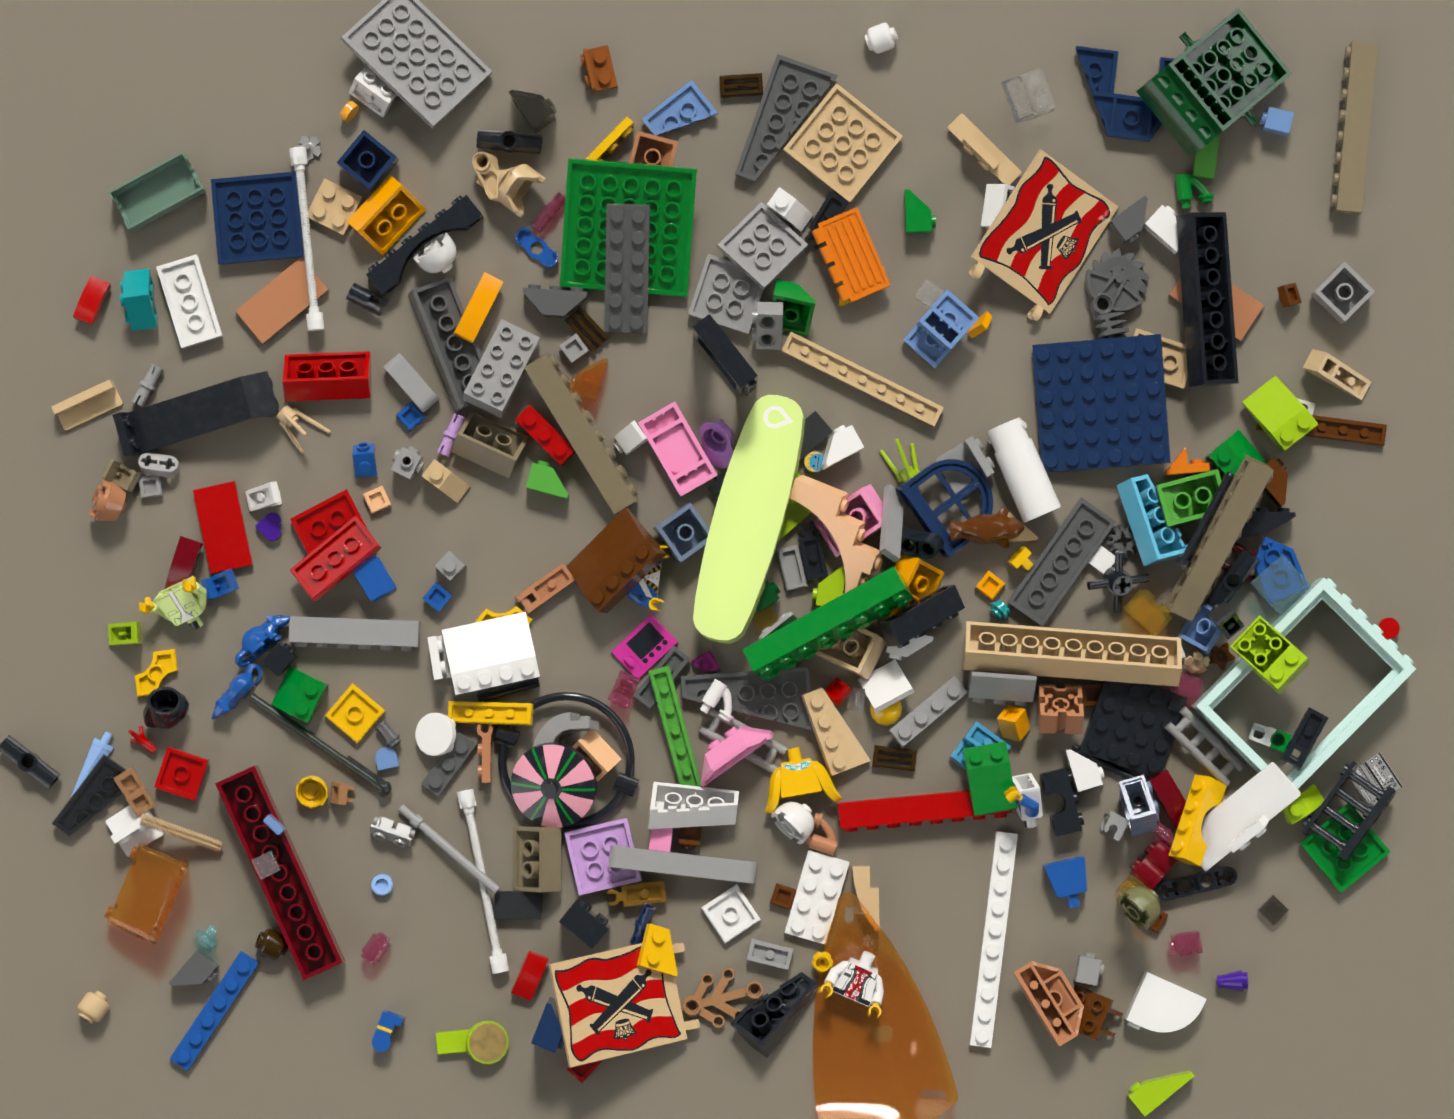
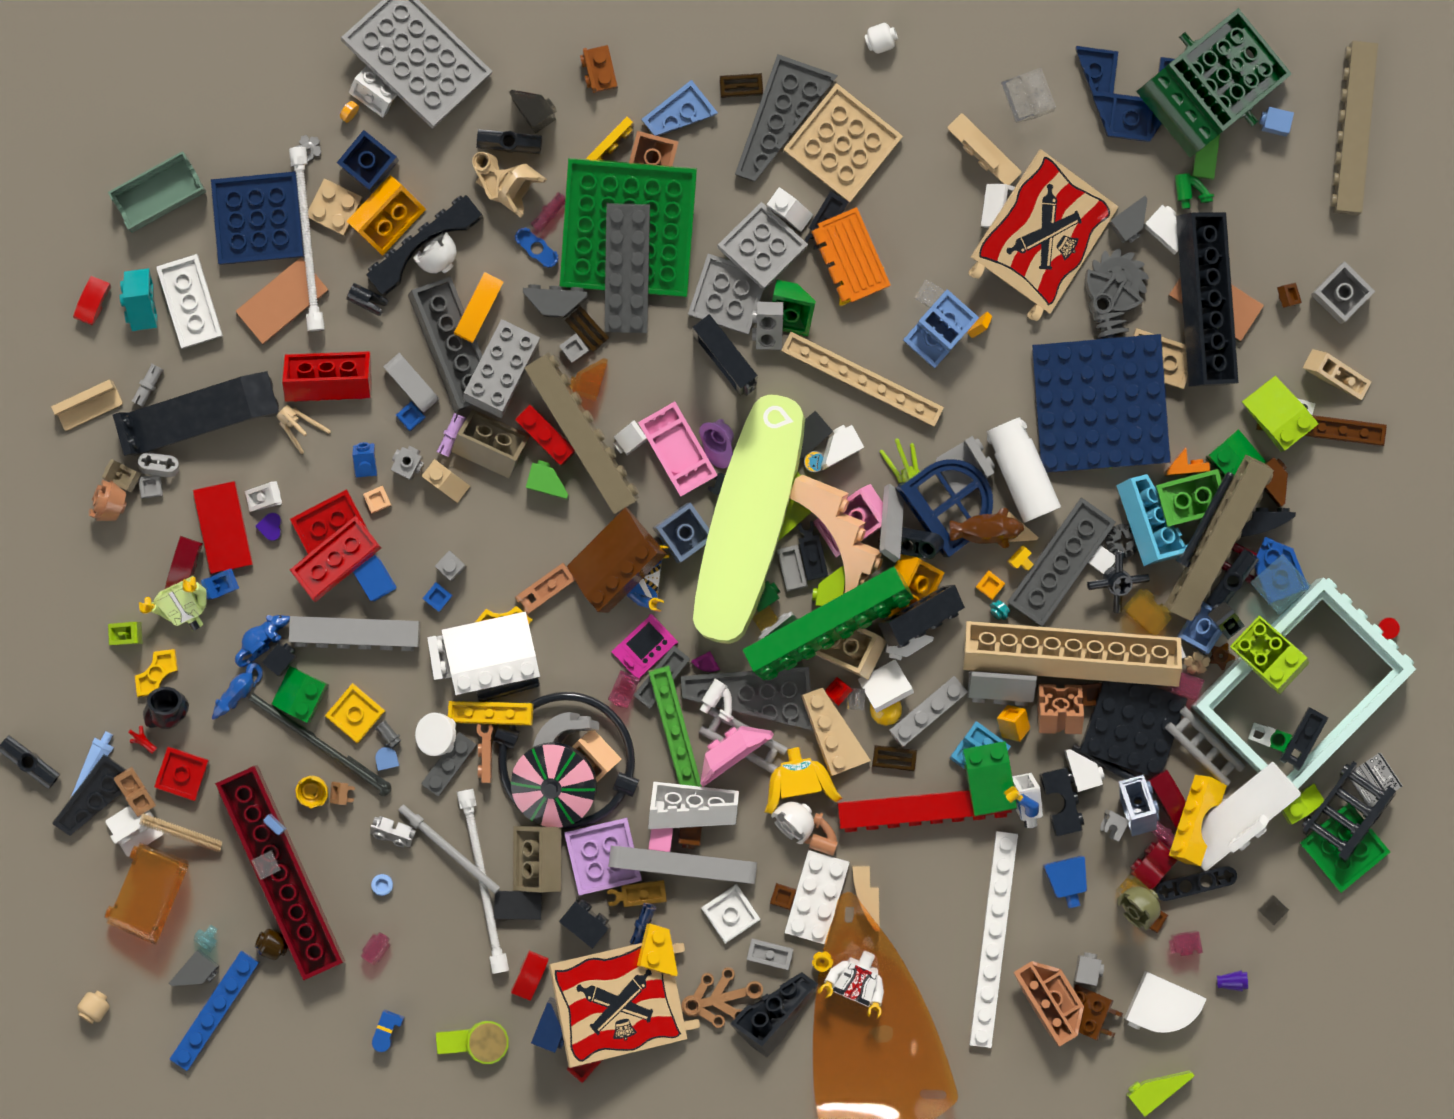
green slope [904,189,936,235] -> none

